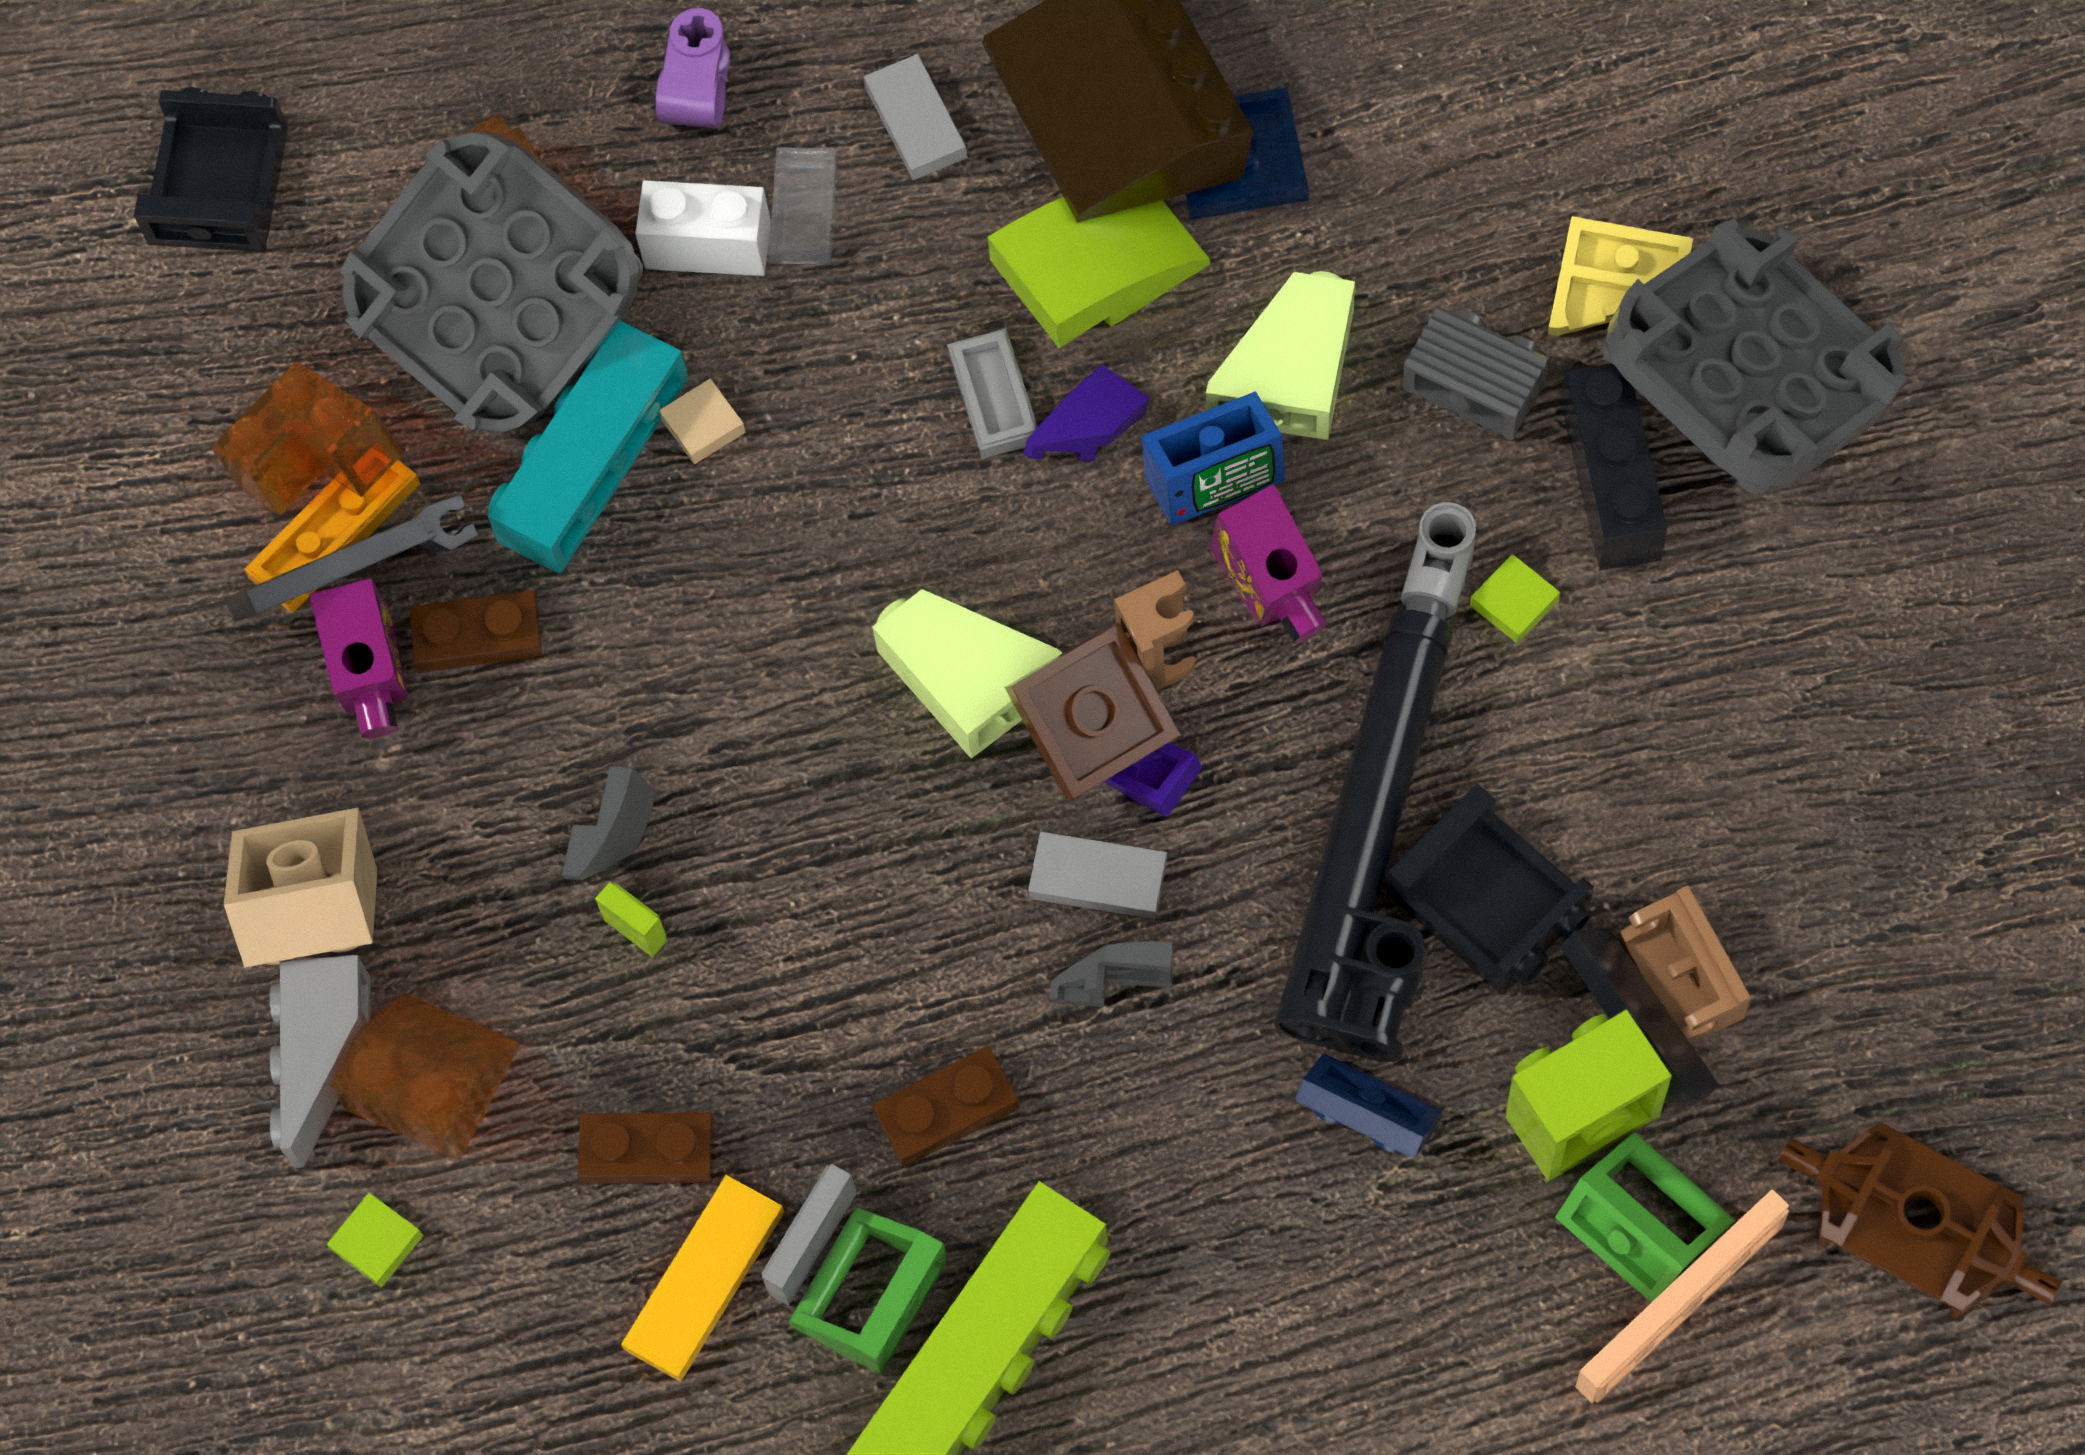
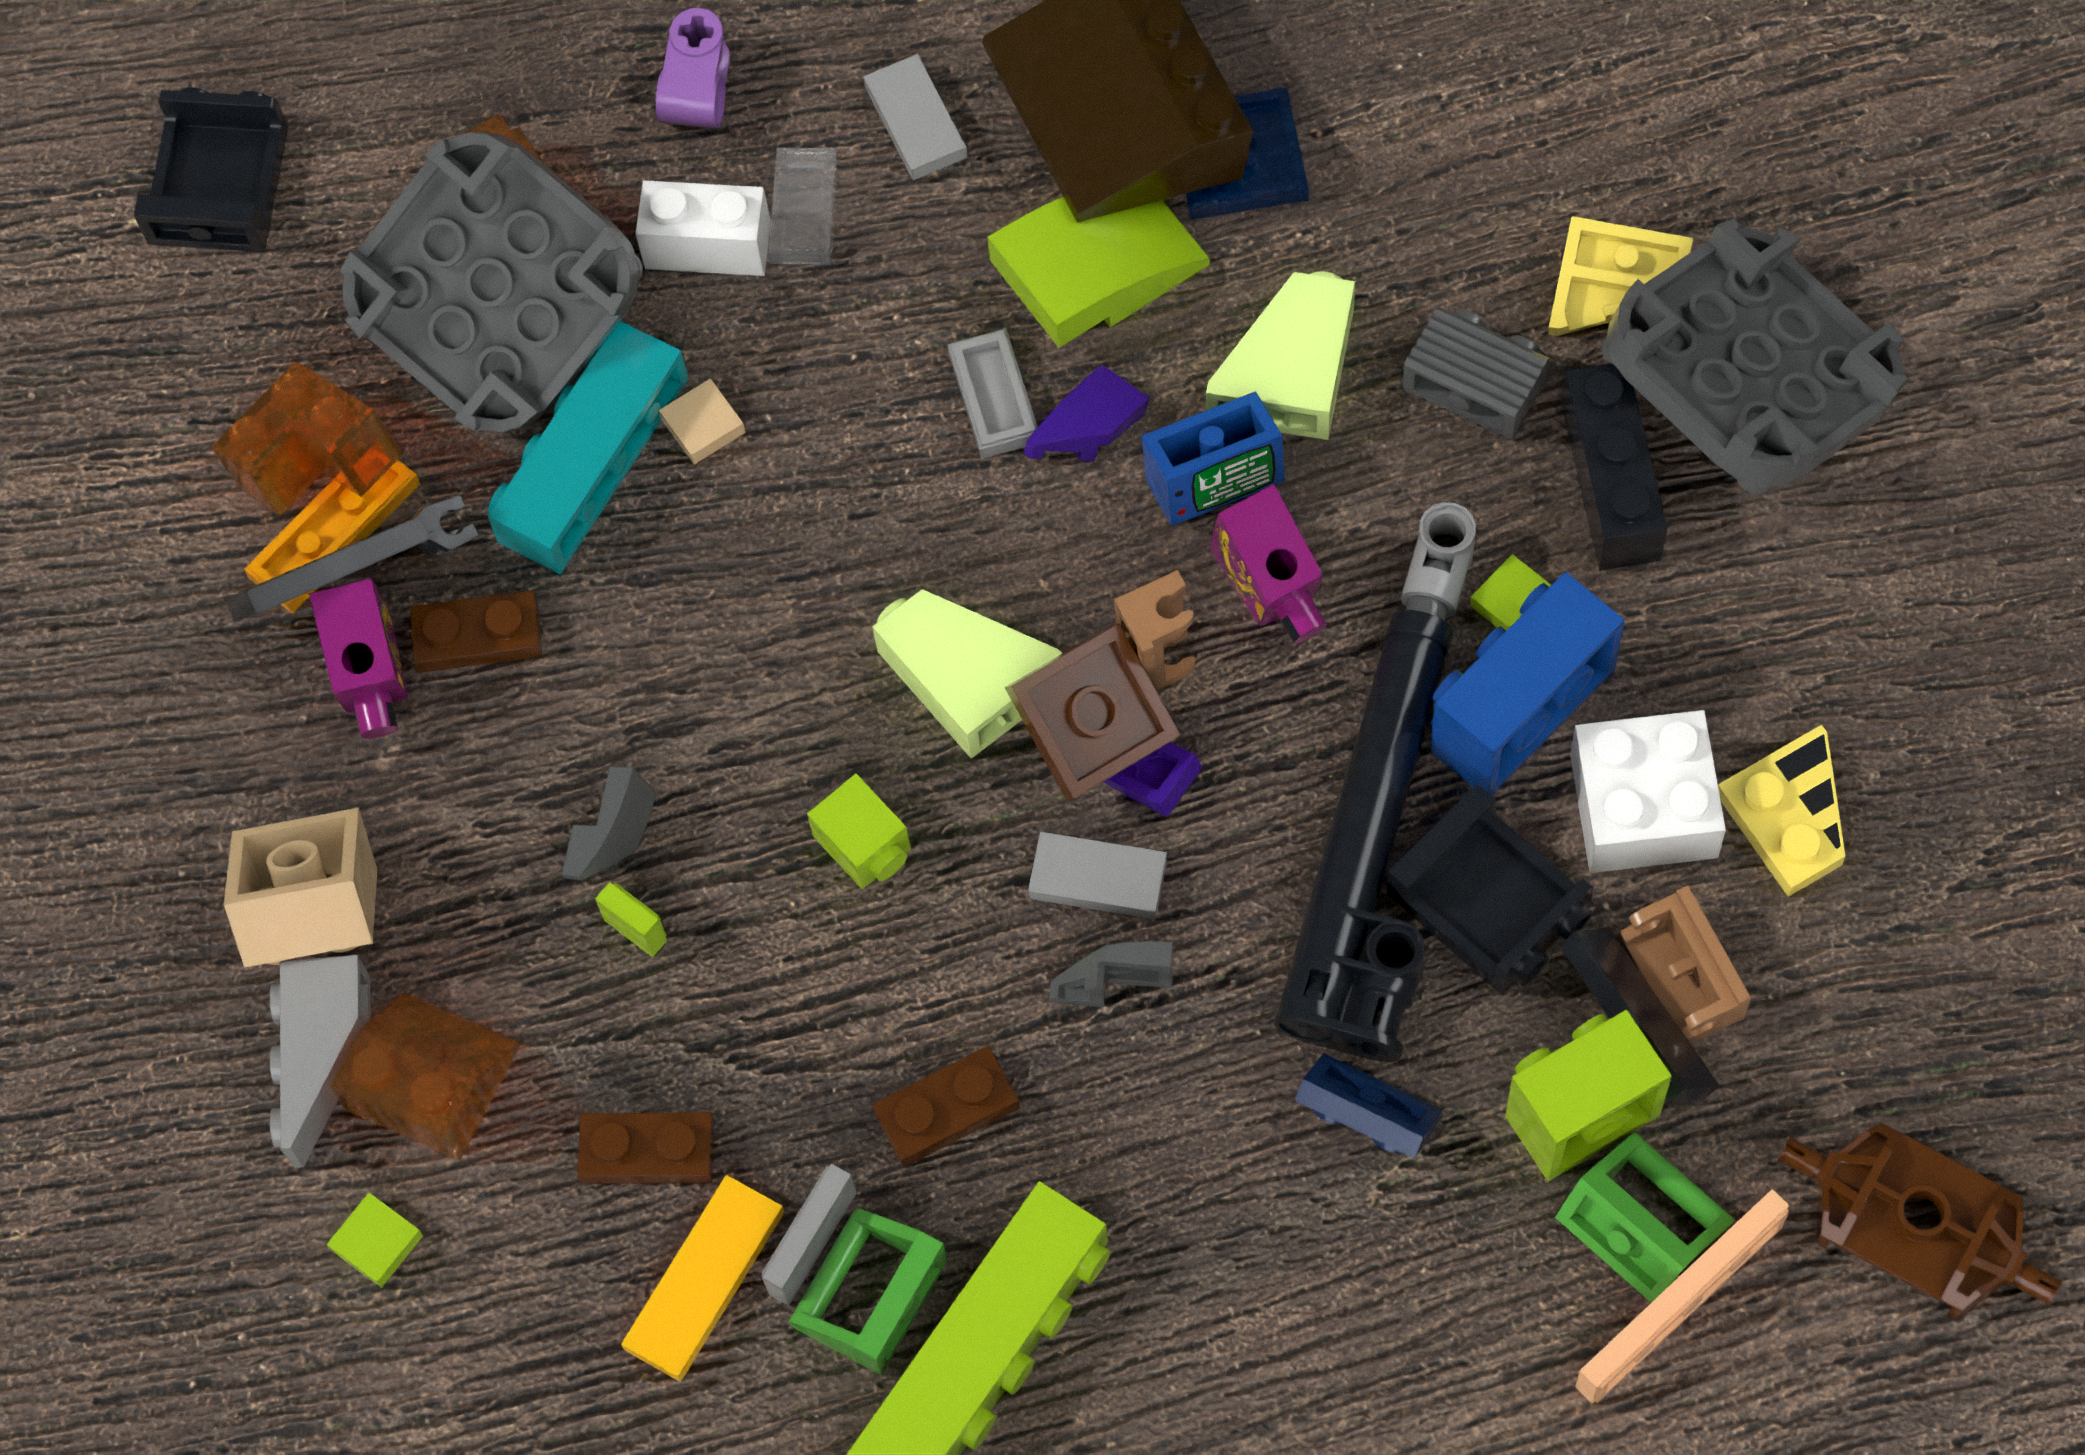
none -> lime brick [807,774,911,890]
none -> blue brick [1430,571,1625,795]
none -> white brick [1570,710,1726,873]
none -> light yellow wing [1718,724,1845,897]

